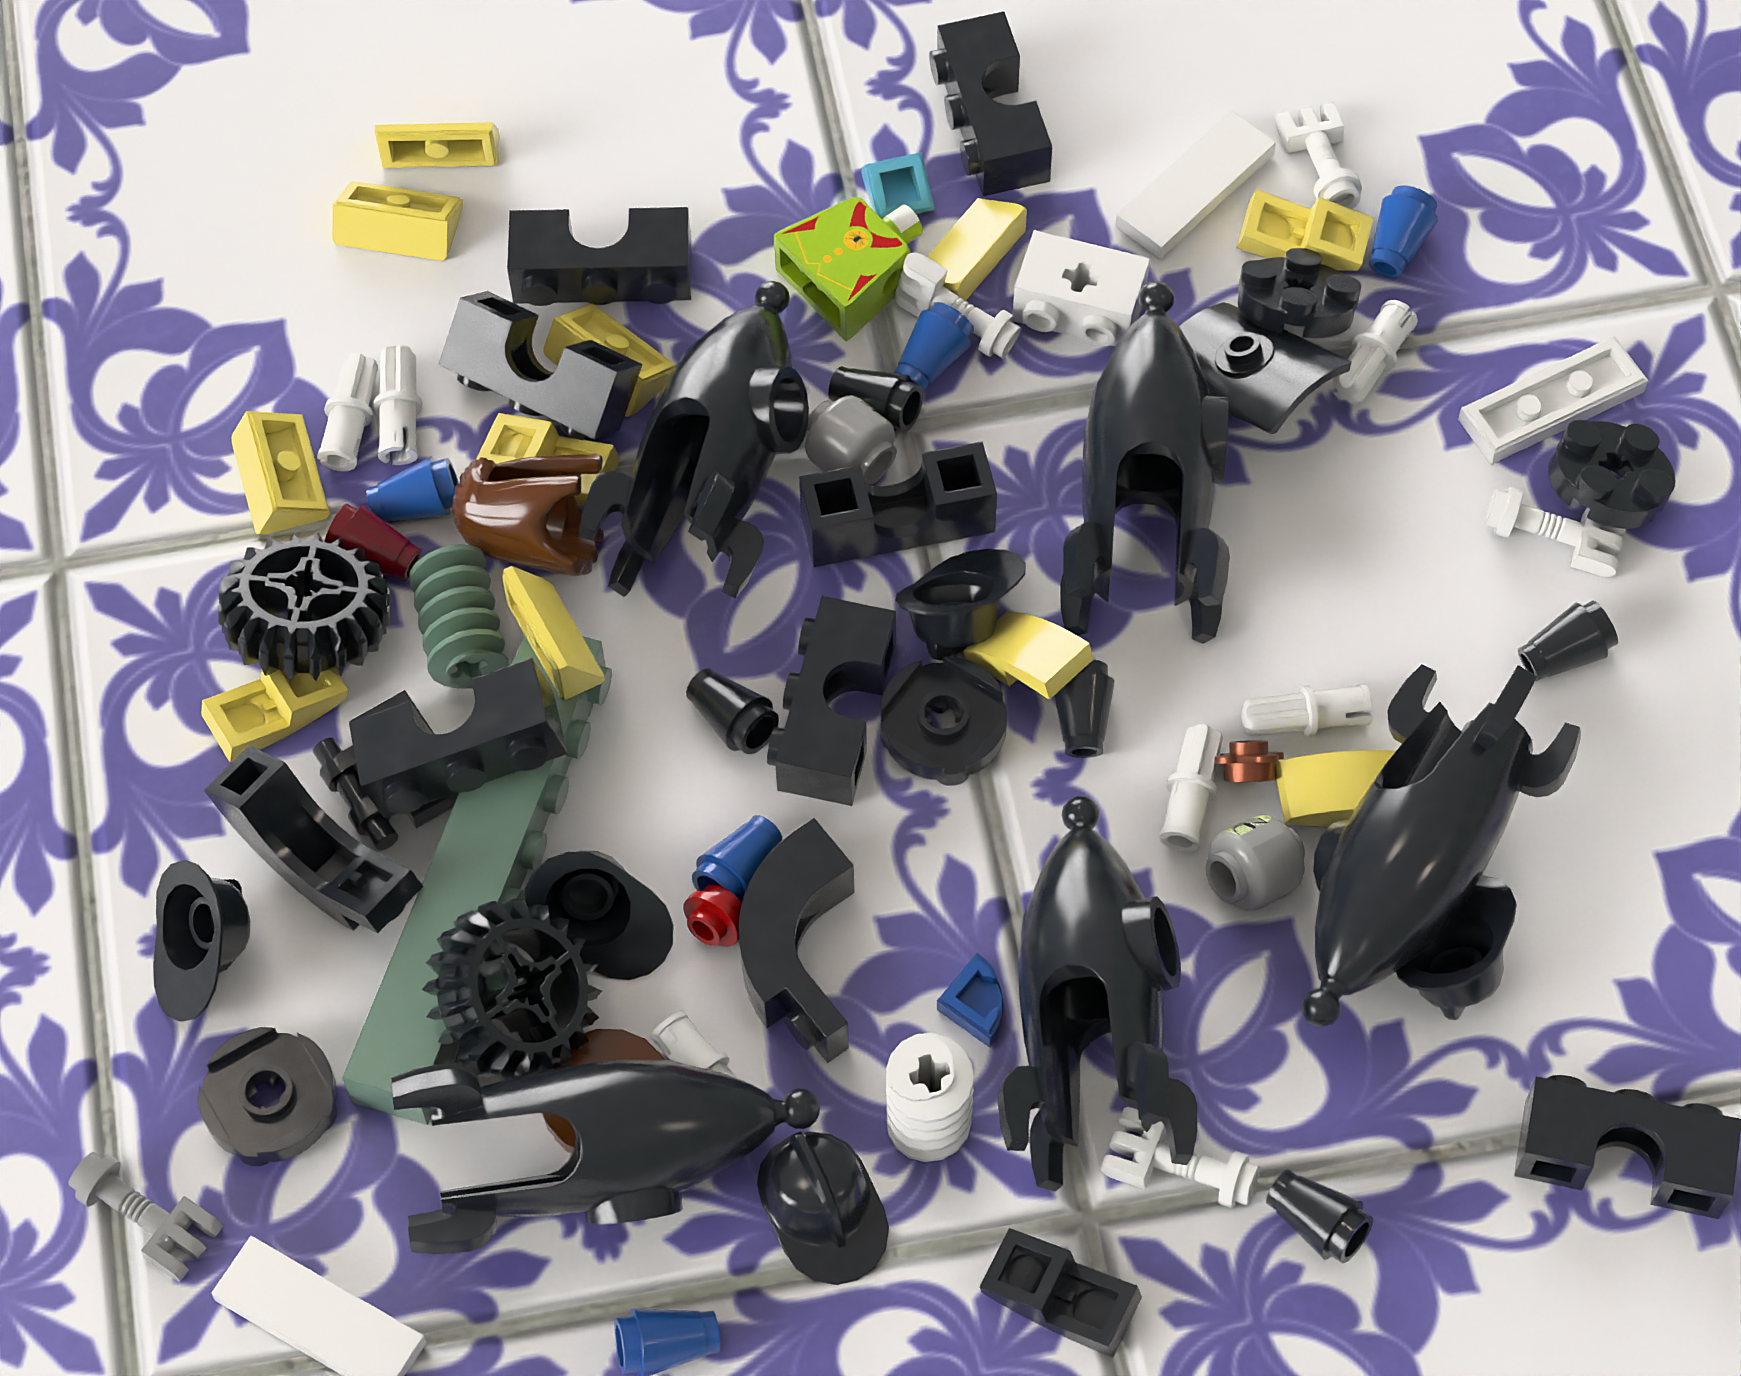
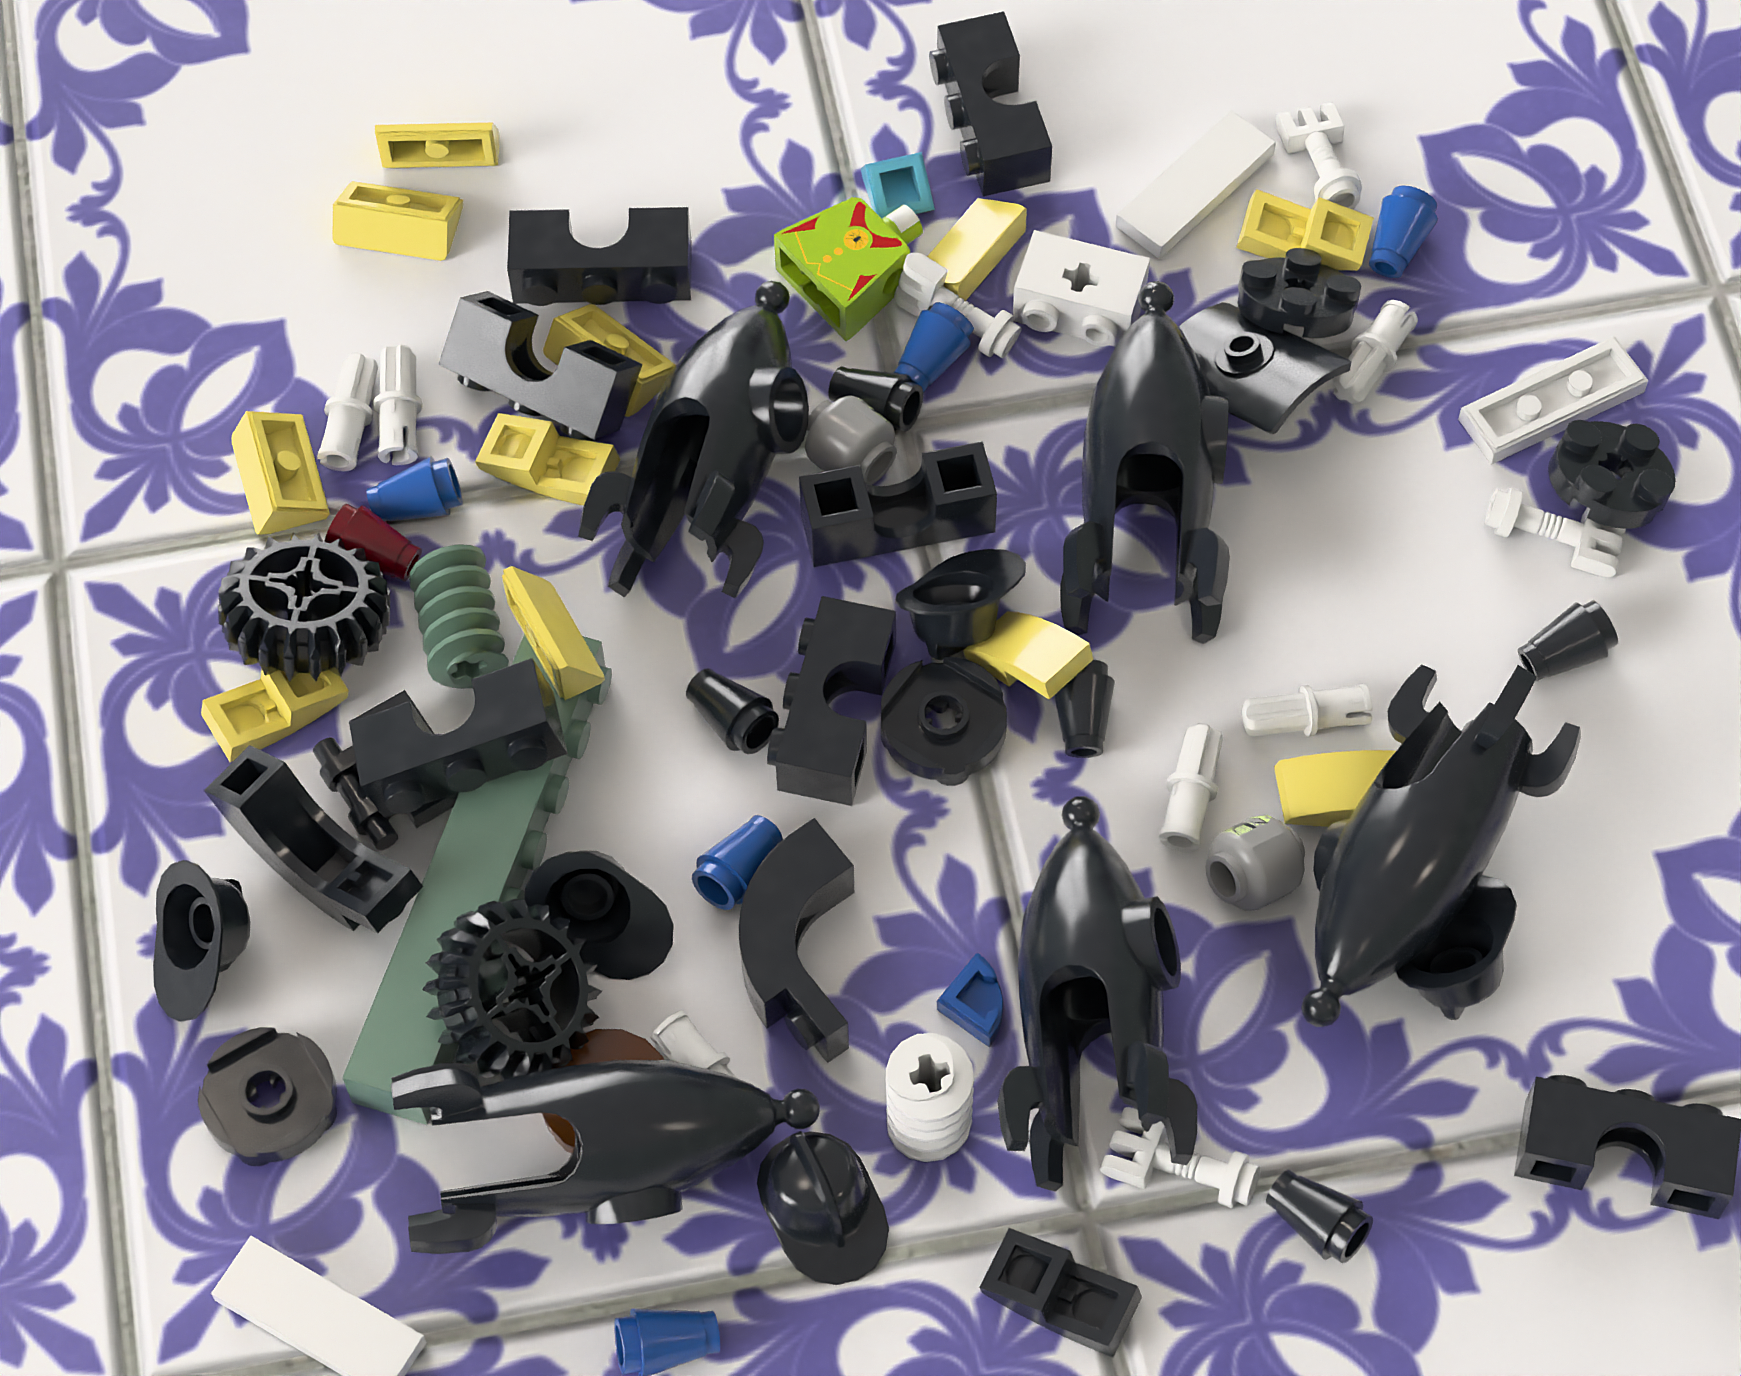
light grey hinge [69,1152,223,1282] -> none
reddish brown hair [452,455,604,576] -> none
red plate [683,885,742,947] -> none
copper plate [1214,740,1284,782] -> none

